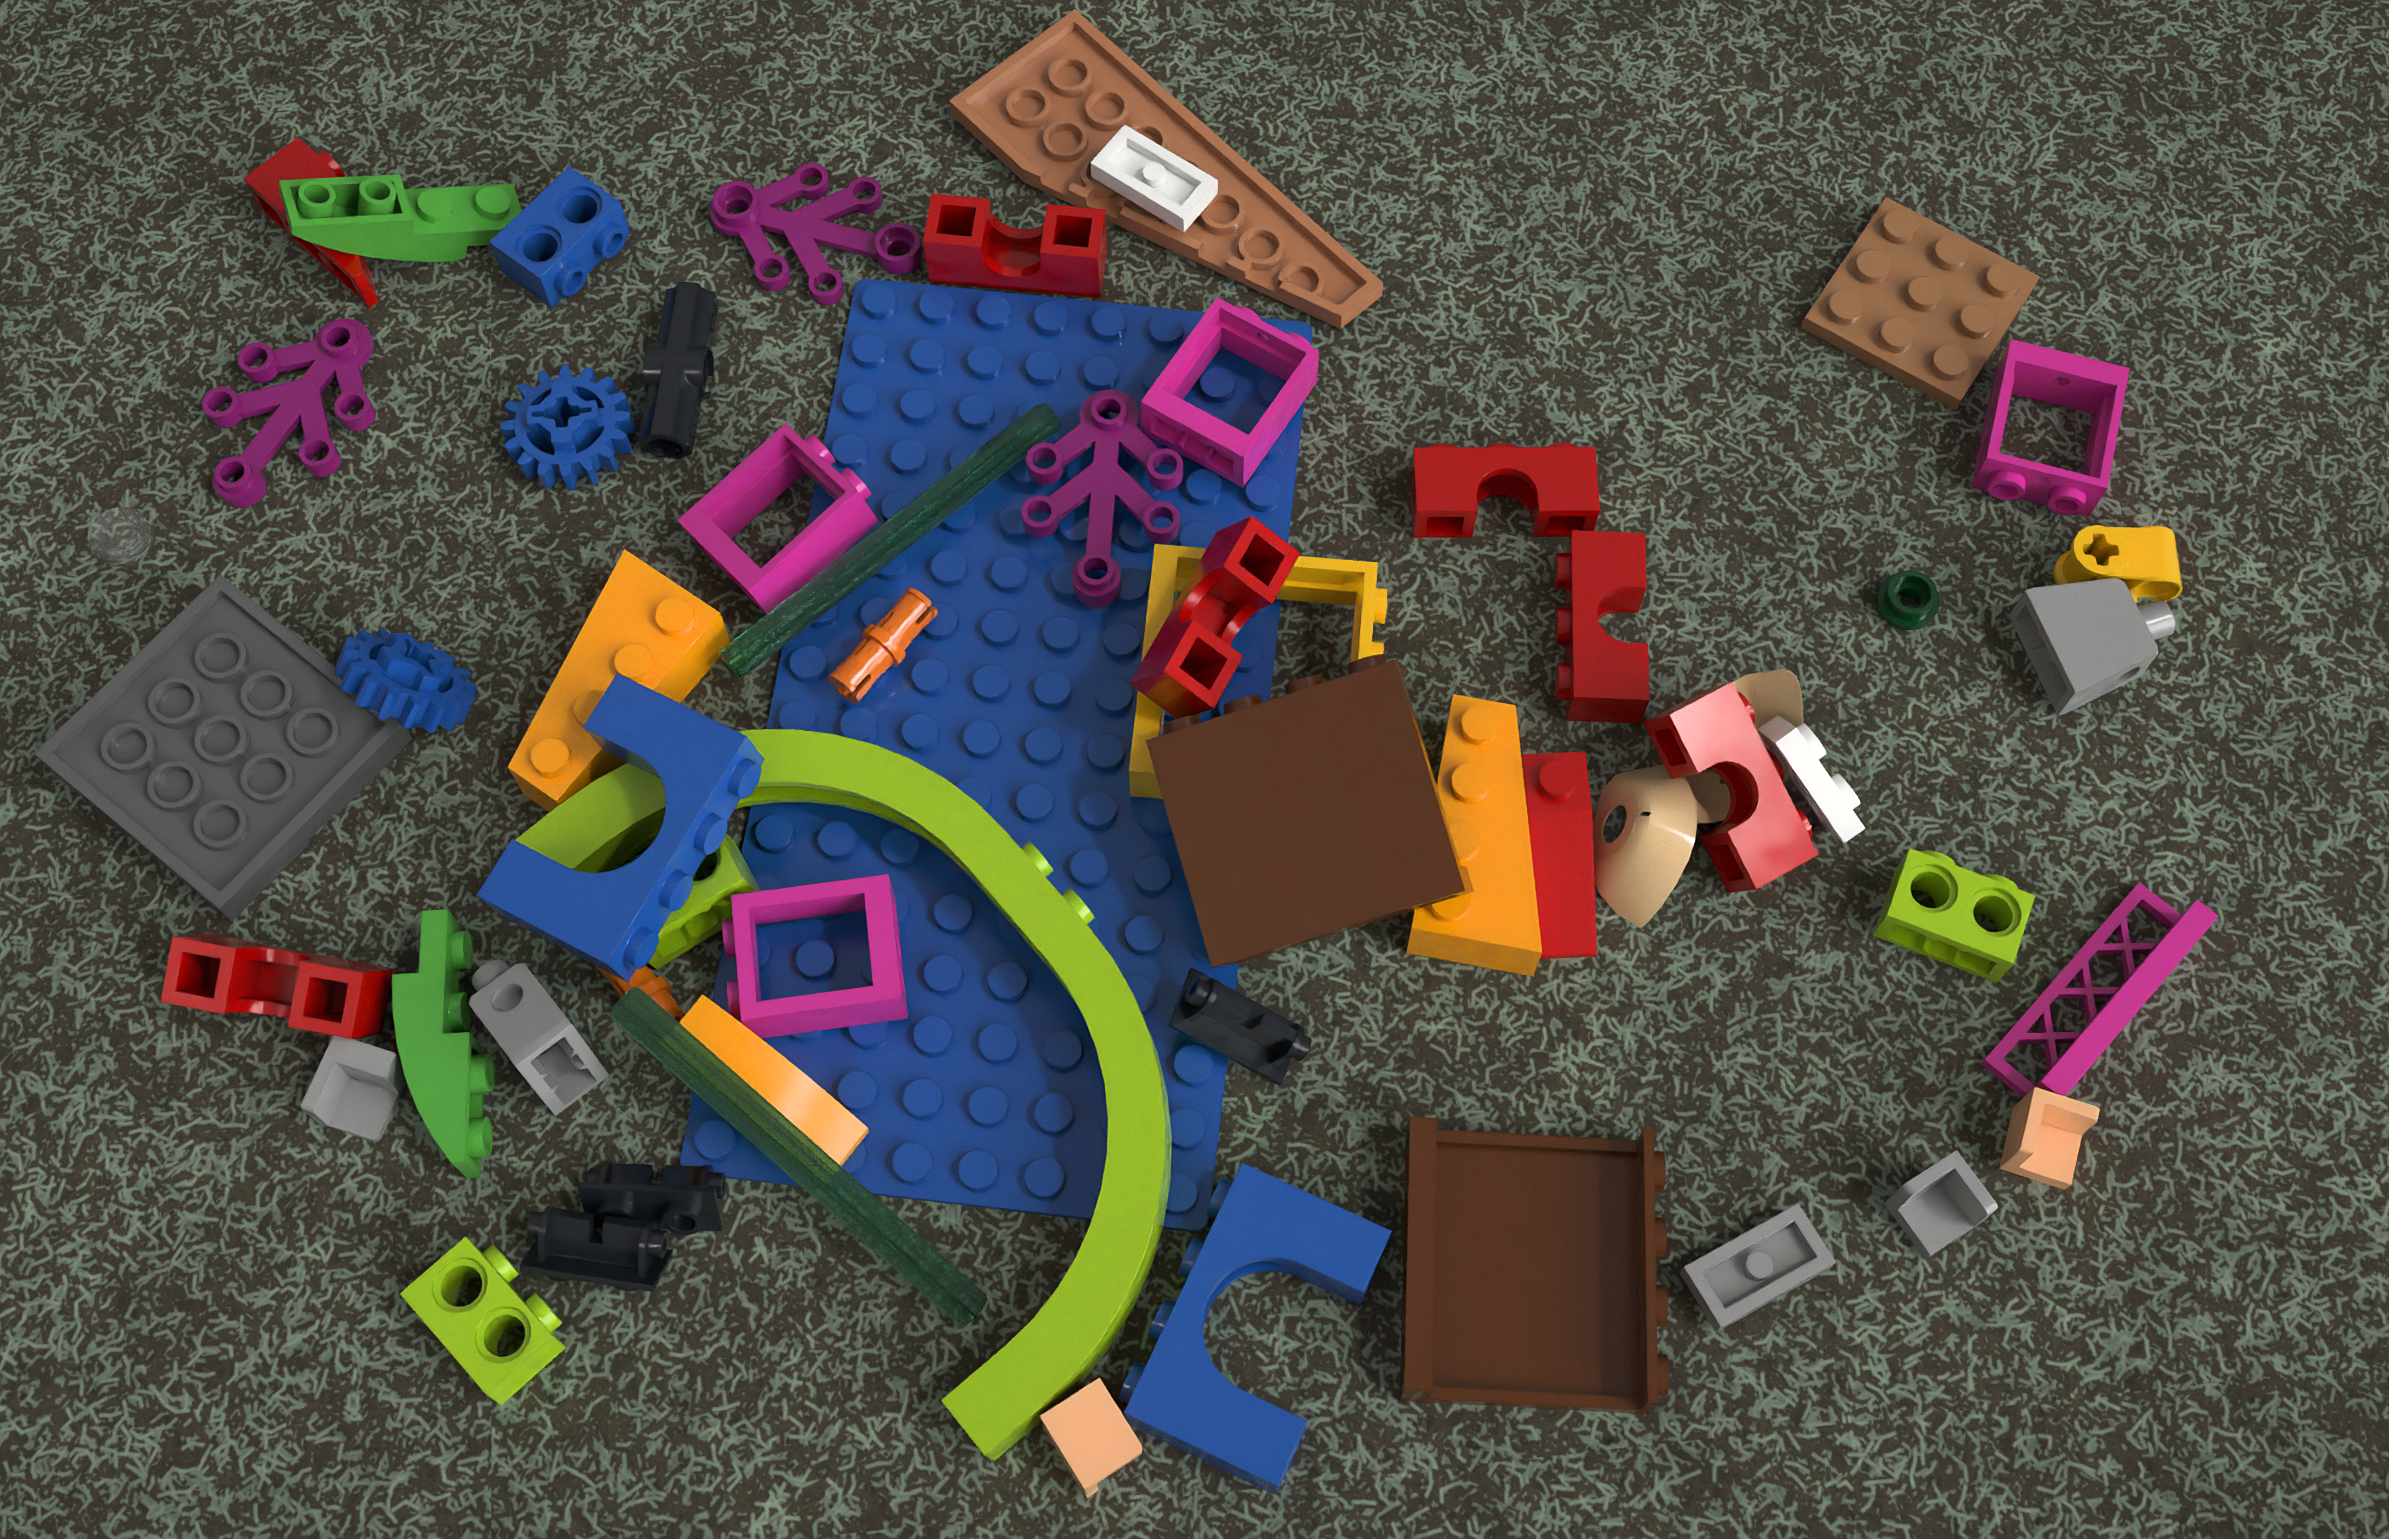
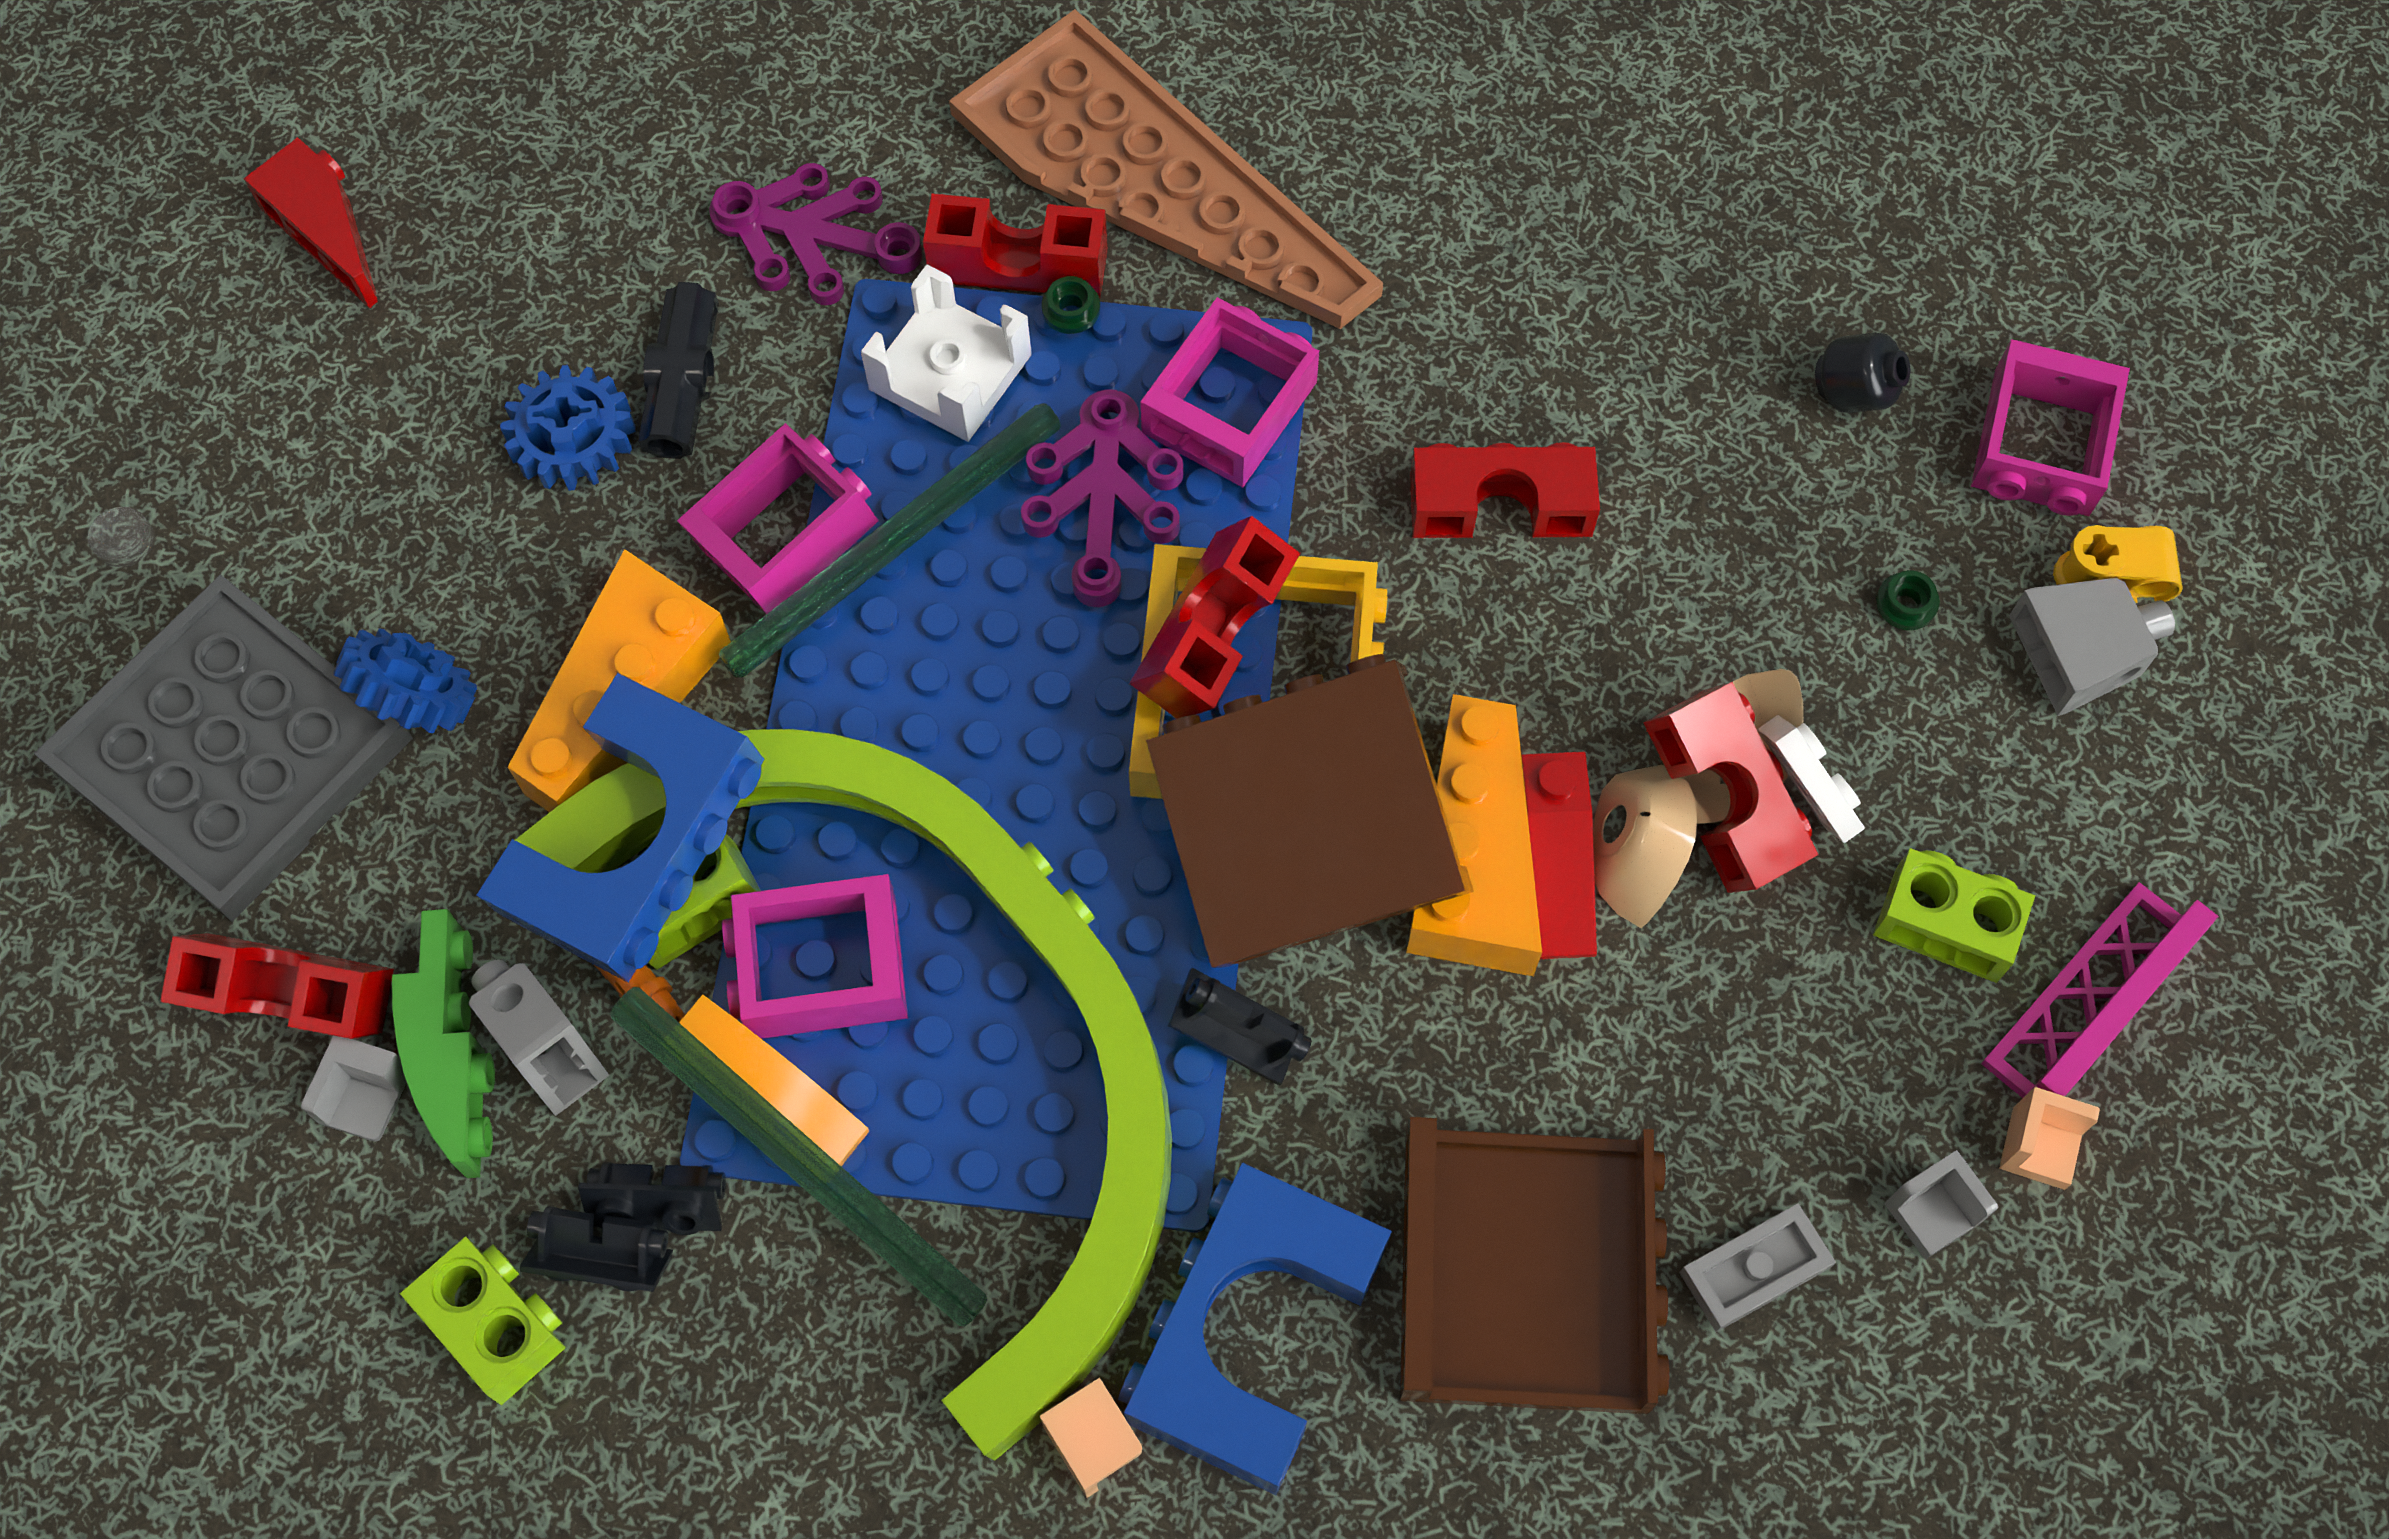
magenta plant [202,318,376,508] -> none
bright green slope [279,174,522,262] -> none
blue brick [489,166,630,308] -> none
orange pin [827,587,938,704] -> none
white plate [1090,124,1218,233] -> none
red arch [1553,530,1650,724] -> none
medium nougat plate [1801,197,2040,411] -> none
none -> white panel [861,265,1032,442]
none -> dark green plate [1041,276,1100,334]
none -> black head [1815,332,1911,413]

